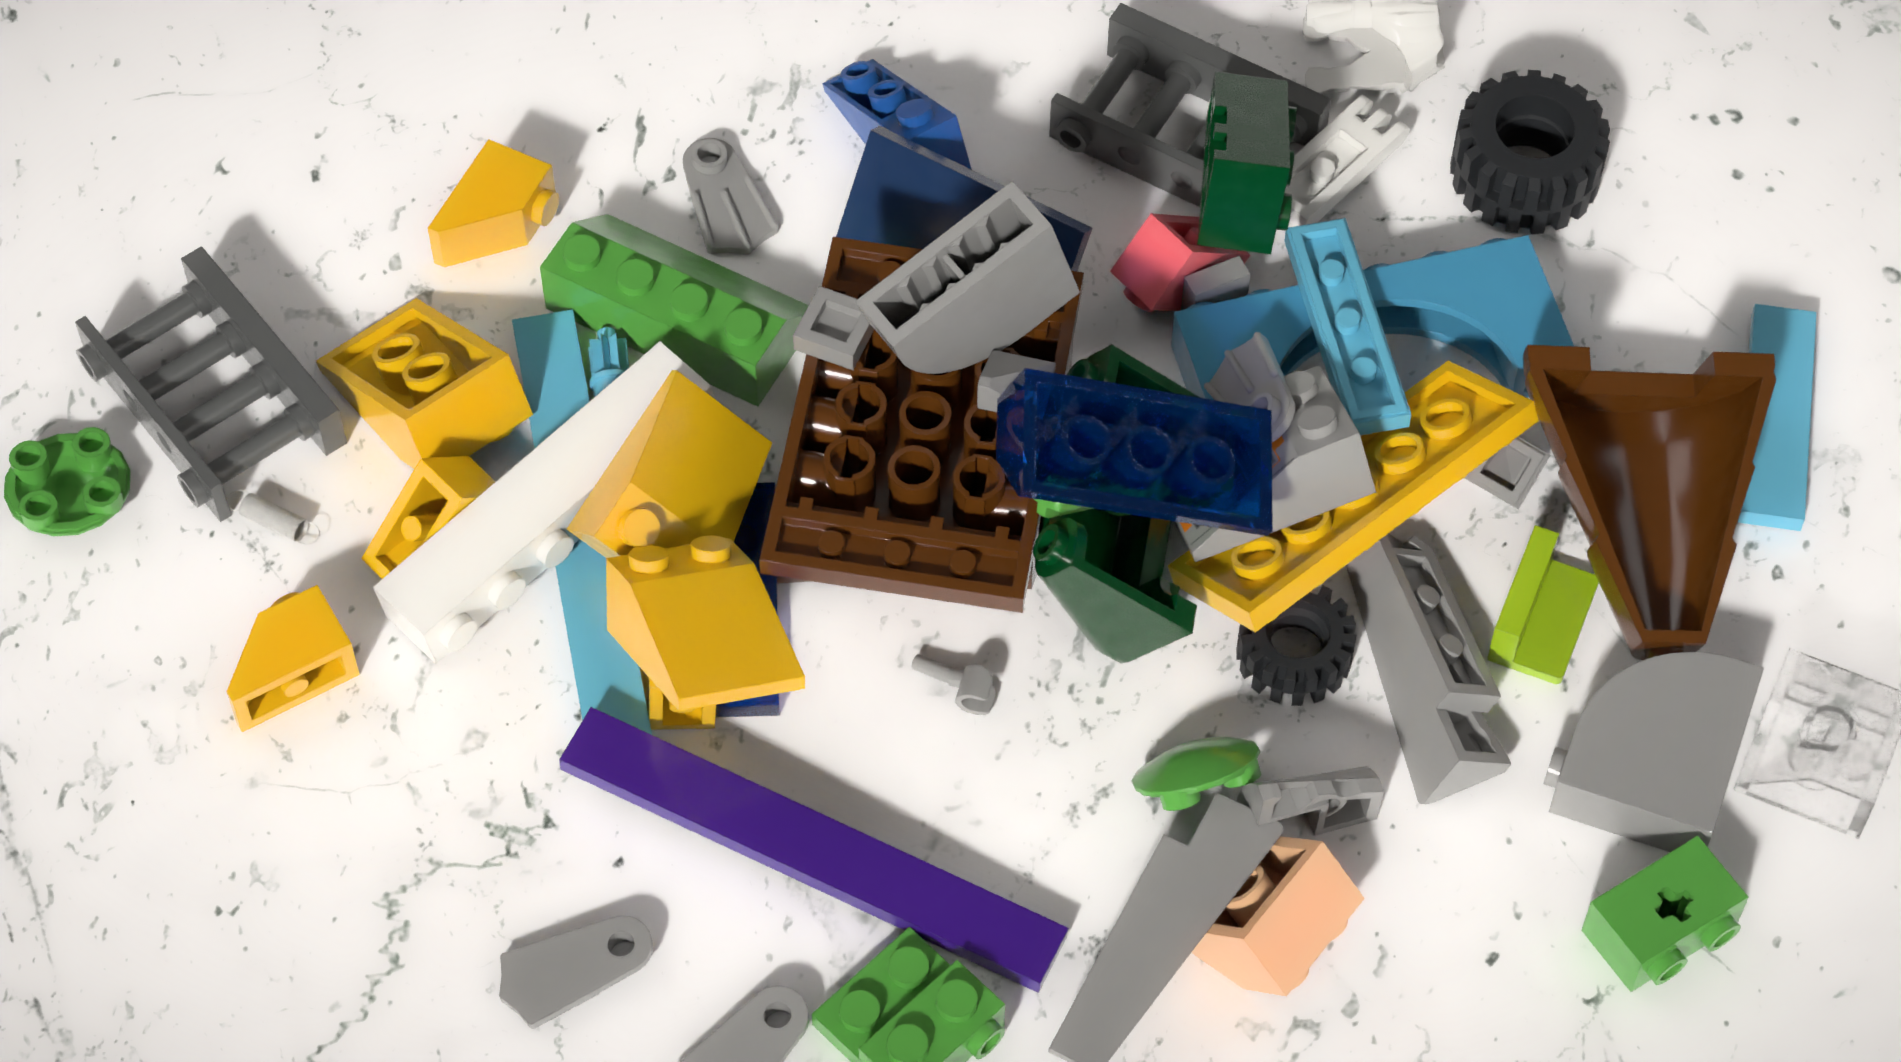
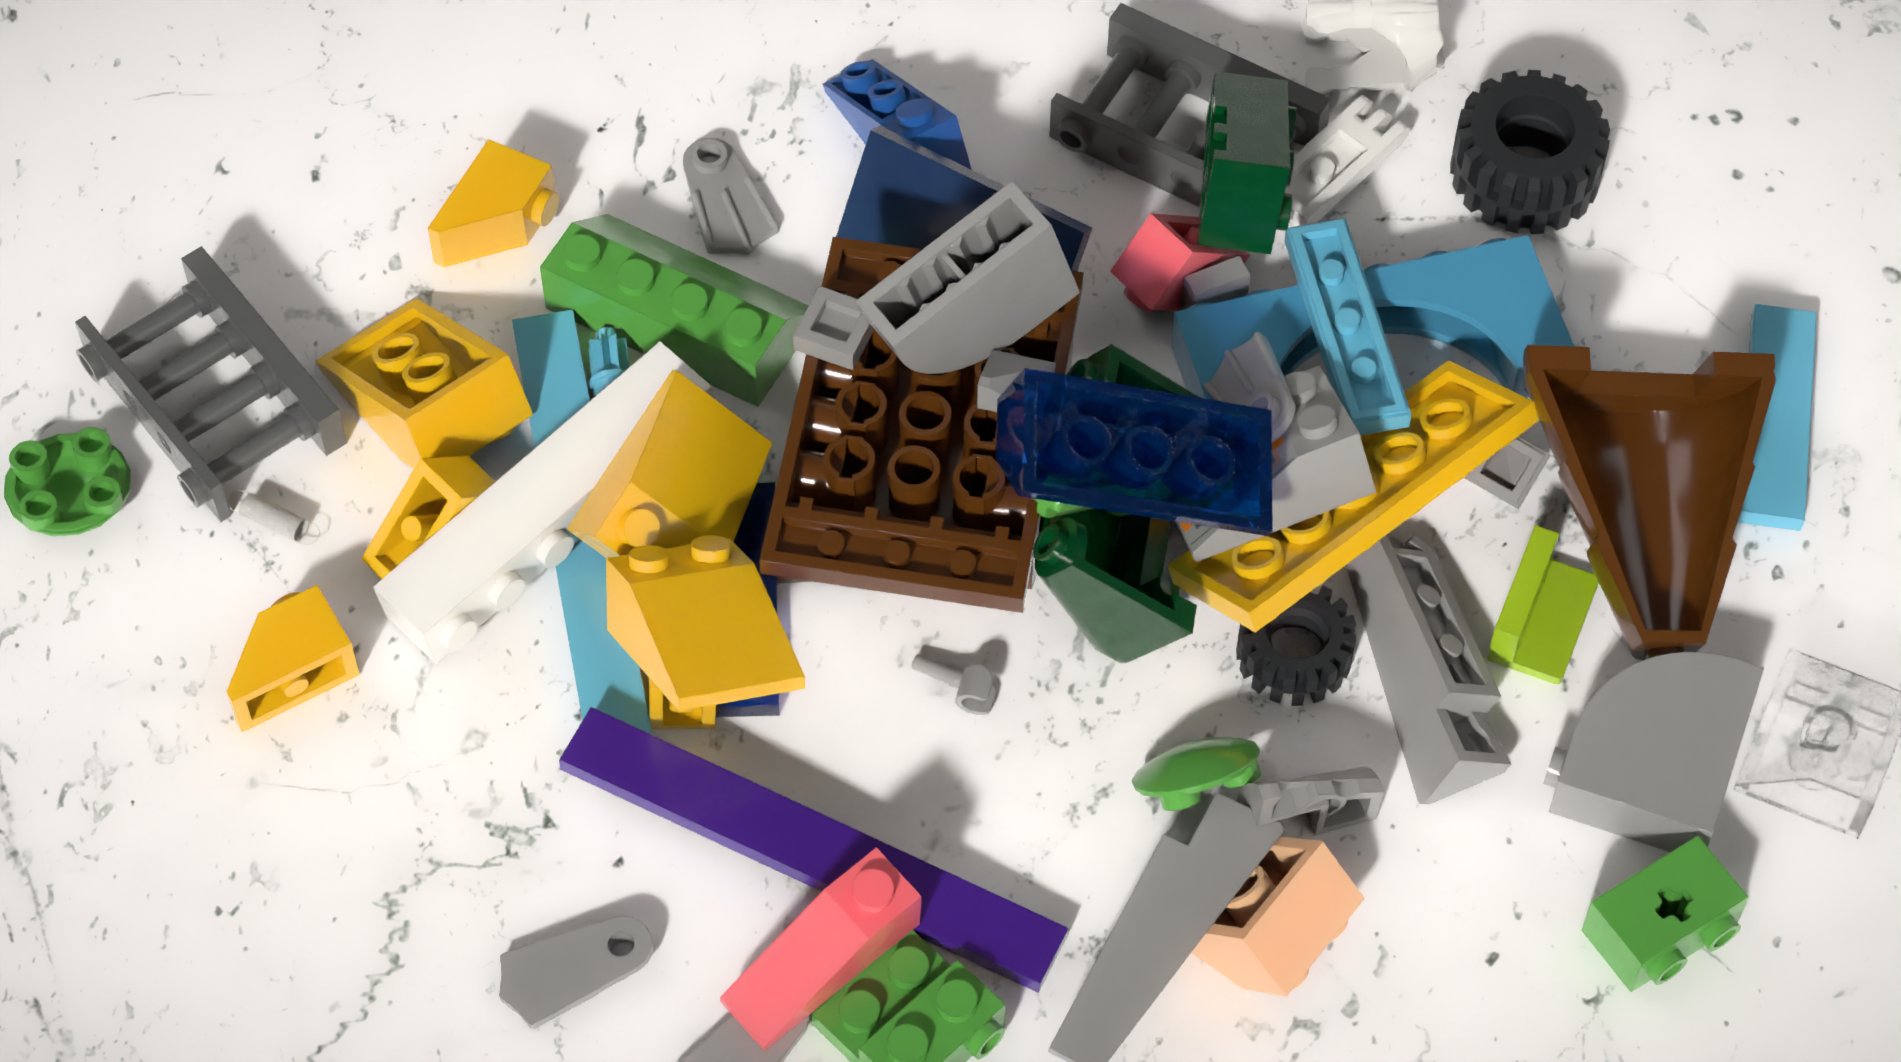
none -> coral slope [720,847,921,1051]

